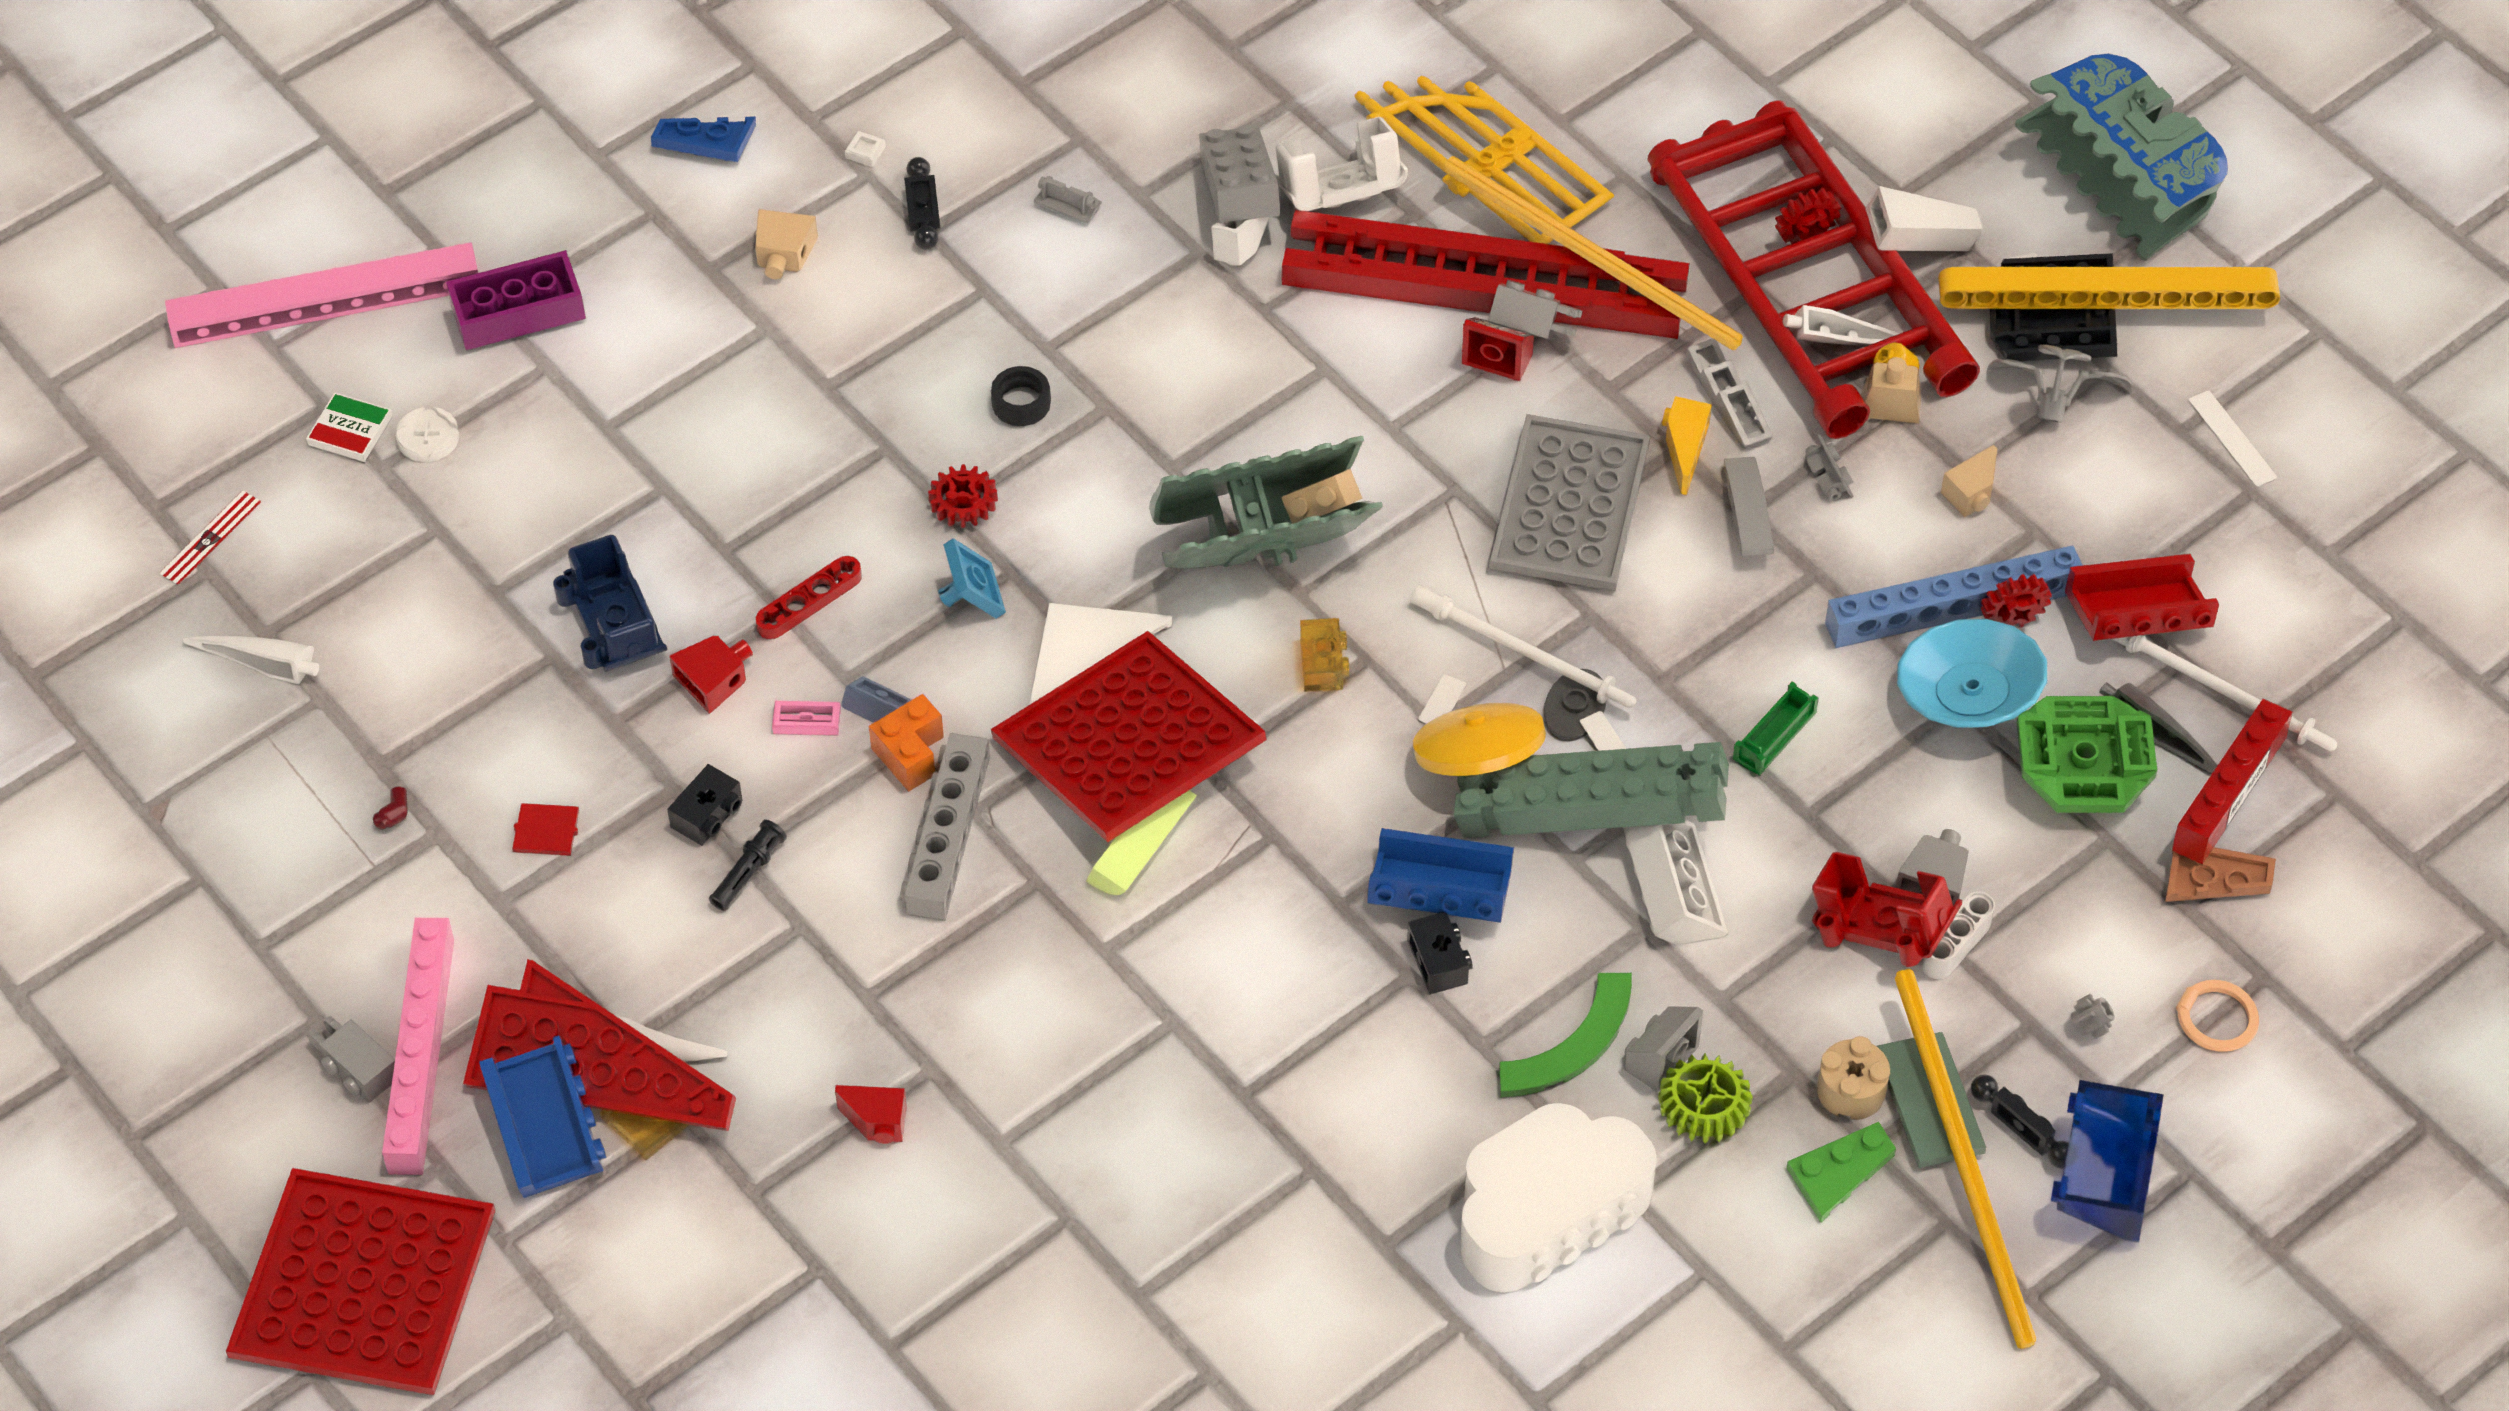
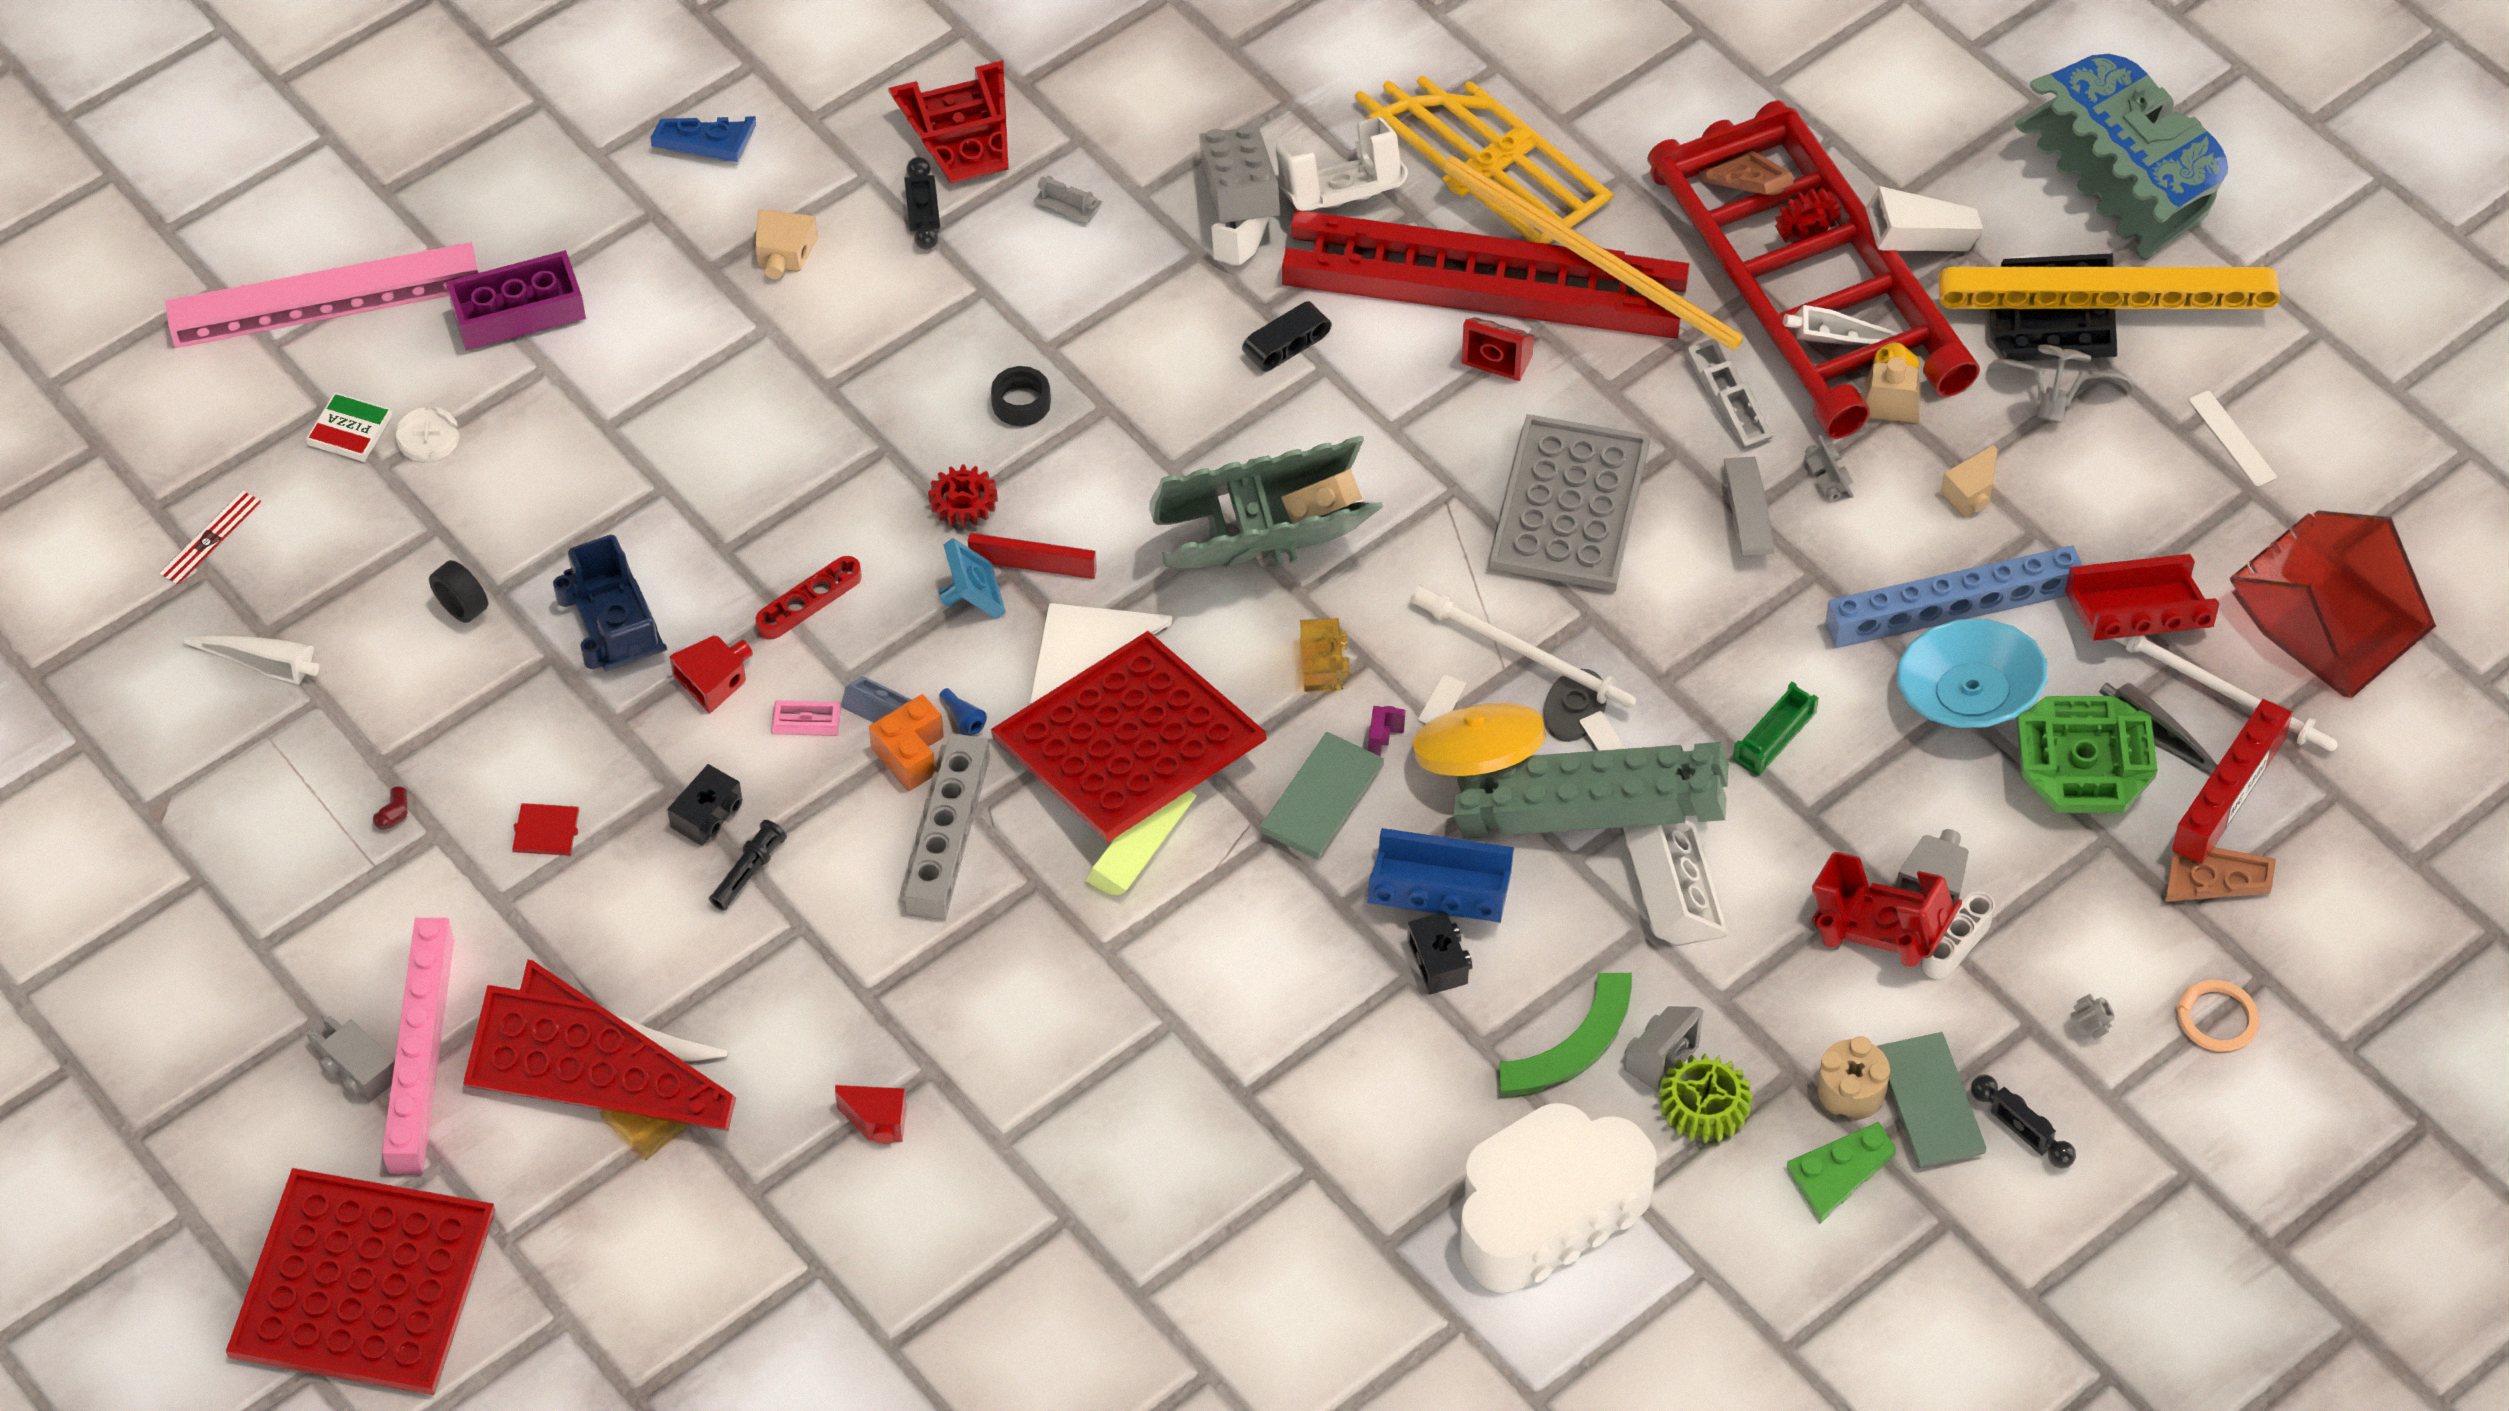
blue panel [479,1036,607,1198] -> none
white tile [845,131,886,167] -> none
light grey hinge [1488,280,1582,339] -> none
yellow slope [1662,396,1712,495] -> none
yellow axle [1895,969,2036,1349] -> none
red gear [1980,574,2052,627] -> none
clear blue windscreen [2051,1080,2164,1243] -> none
none -> black tyre [429,560,489,623]
none -> red wedge [888,60,1009,184]
none -> blue cone [939,688,987,736]
none -> red tile [968,533,1097,579]
none -> black beam [1242,301,1332,372]
none -> sand green tile [1260,731,1384,860]
none -> magenta bracket [1368,706,1406,757]
none -> nougat wing [1699,151,1794,195]
none -> clear red windscreen [2230,510,2436,698]

